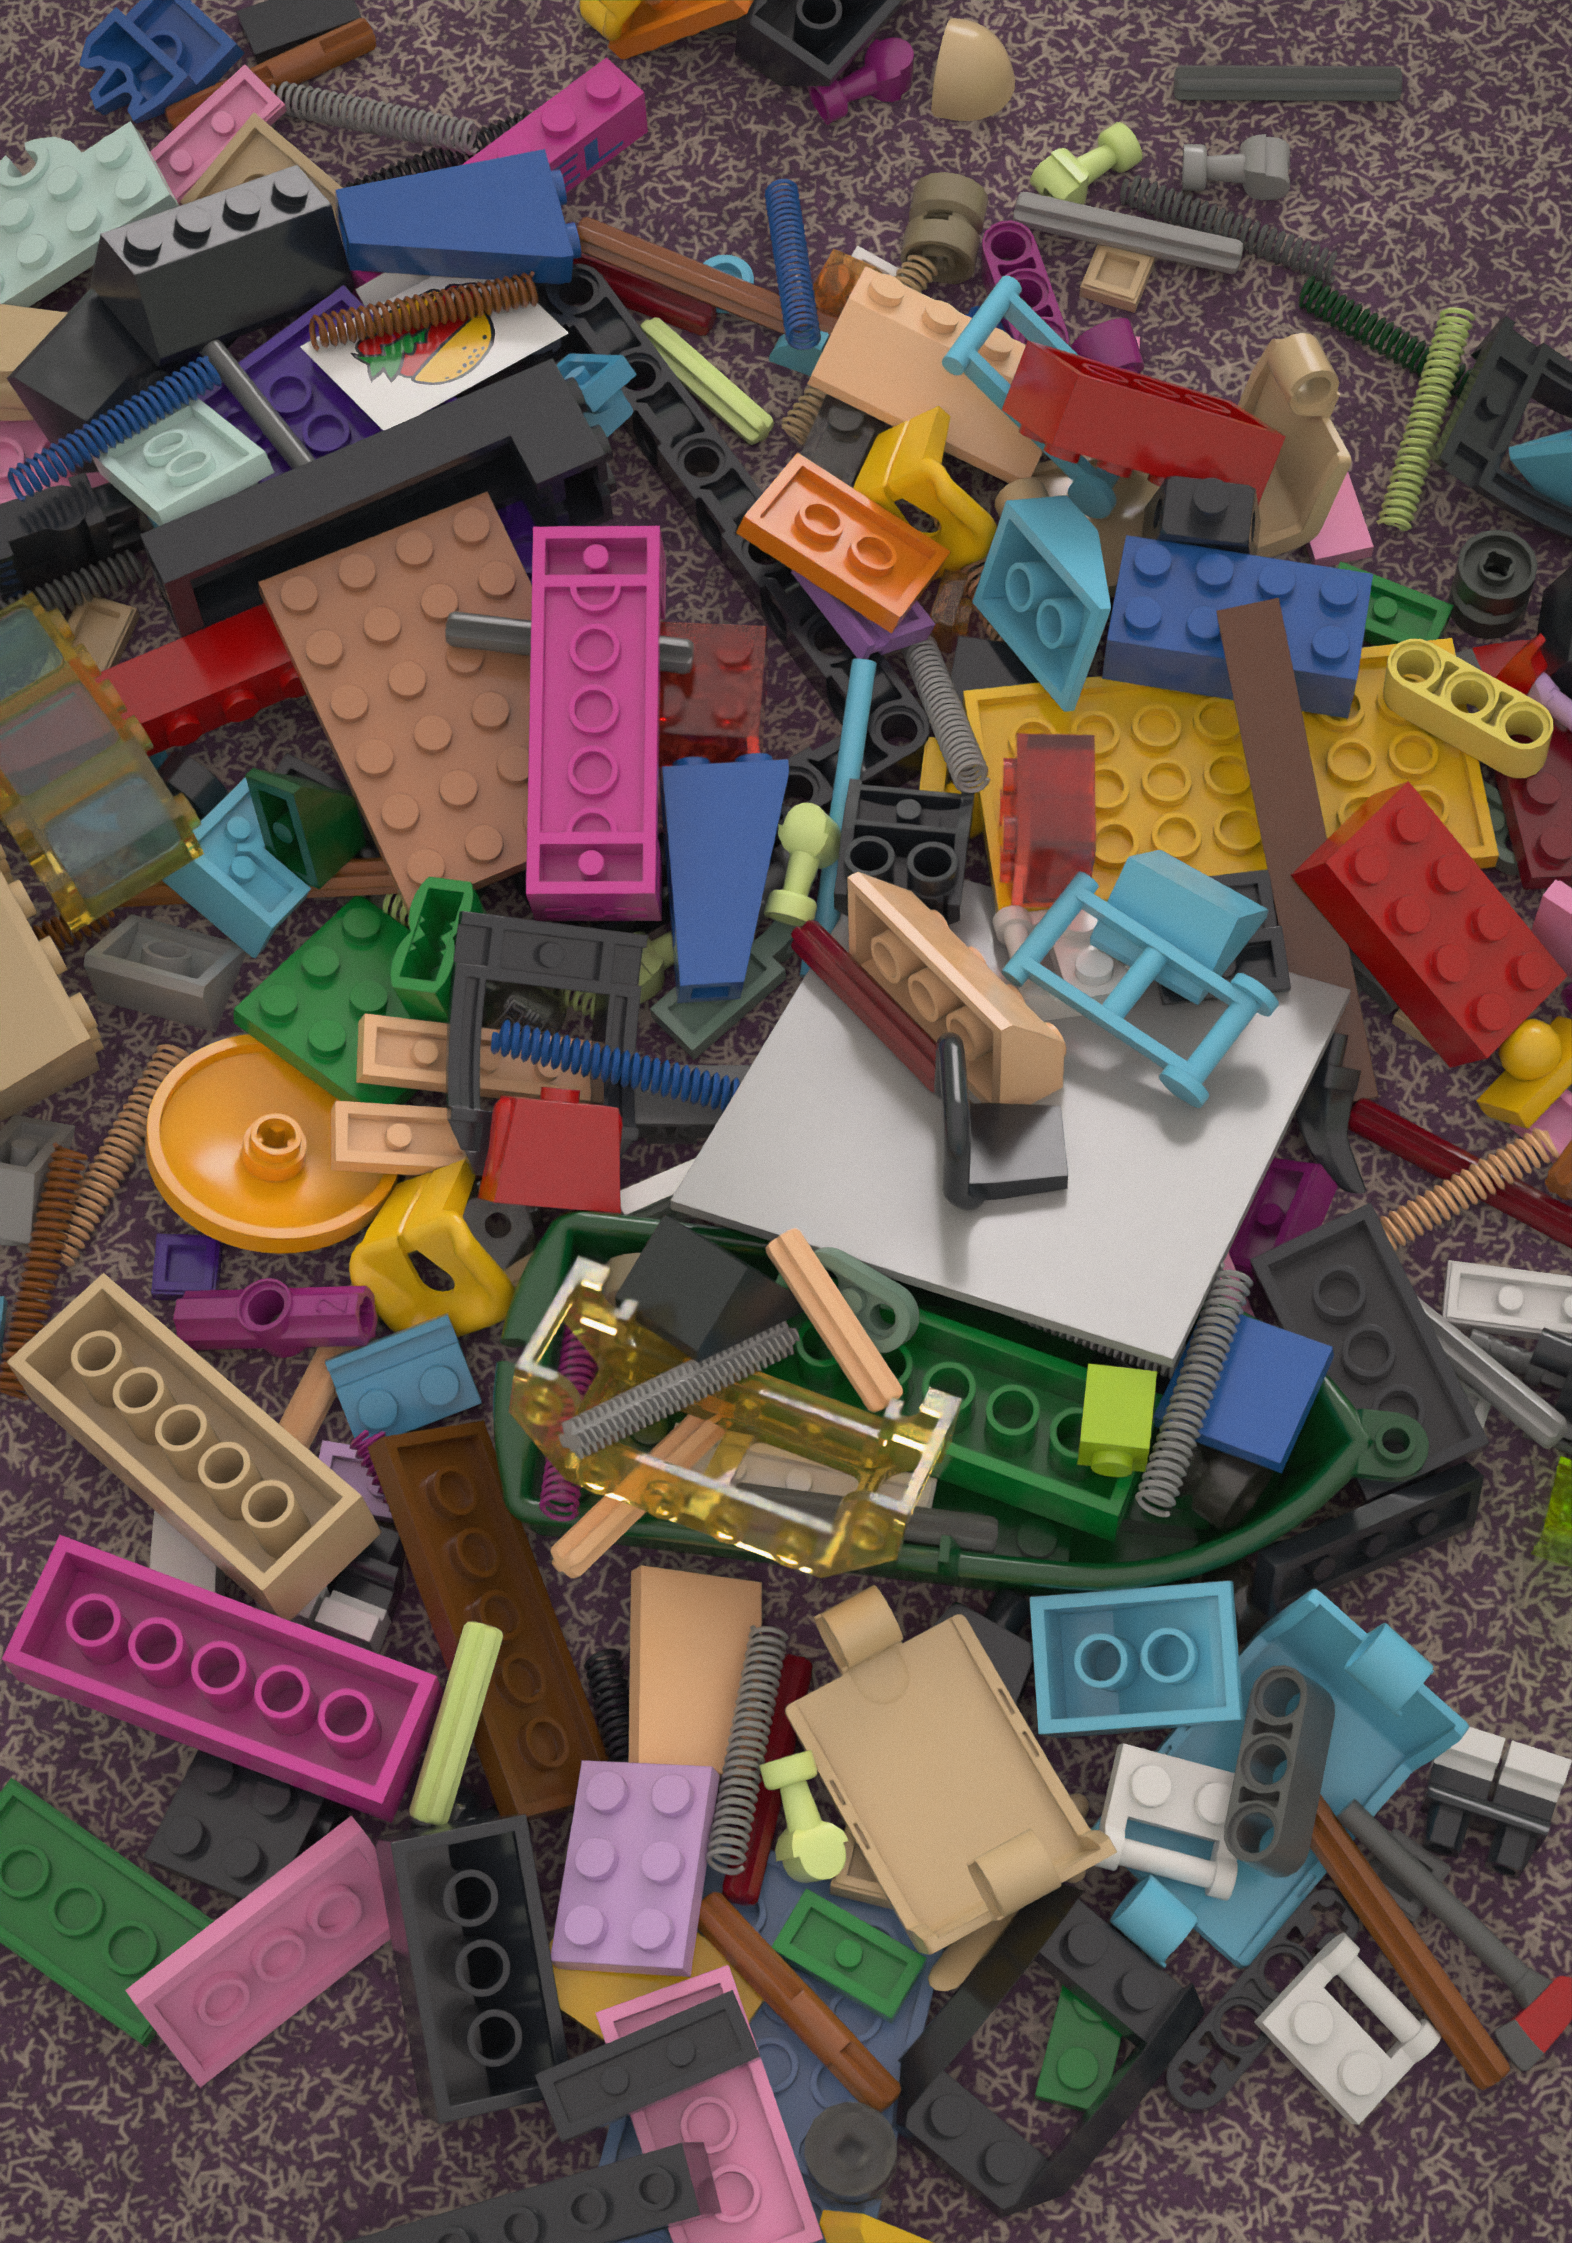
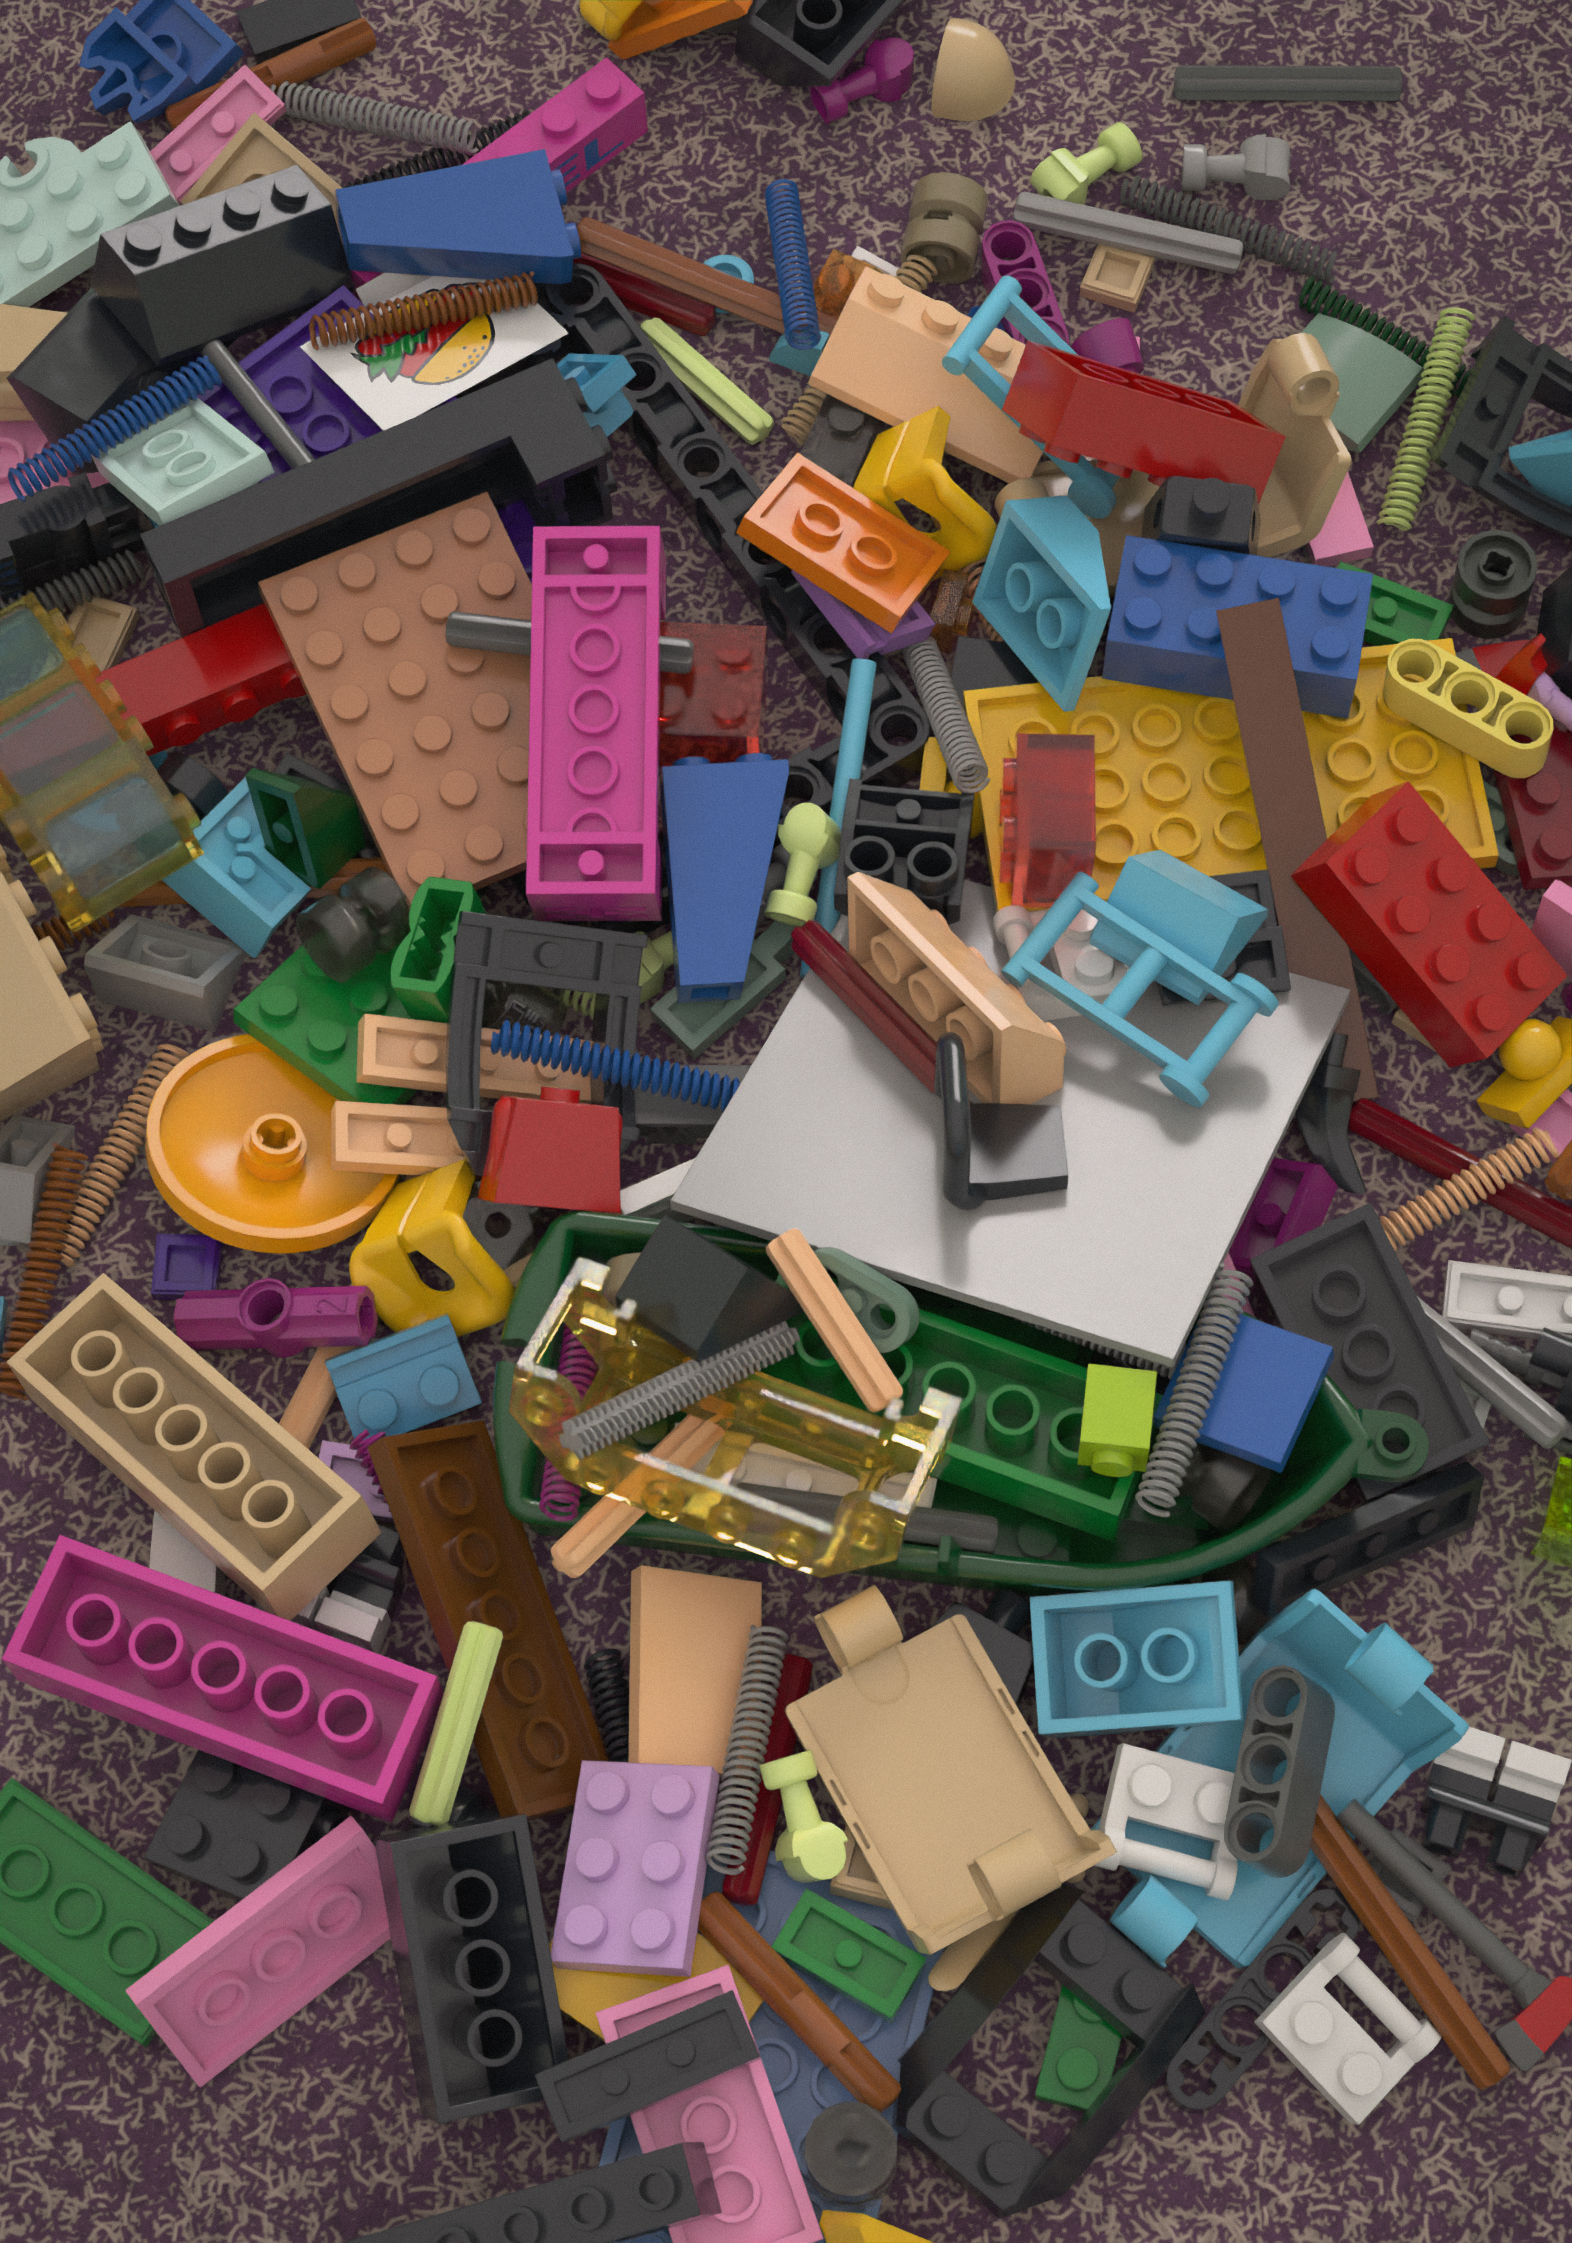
none -> clear smoke wheel [296,867,411,983]
none -> sand green slope [1301,313,1423,453]

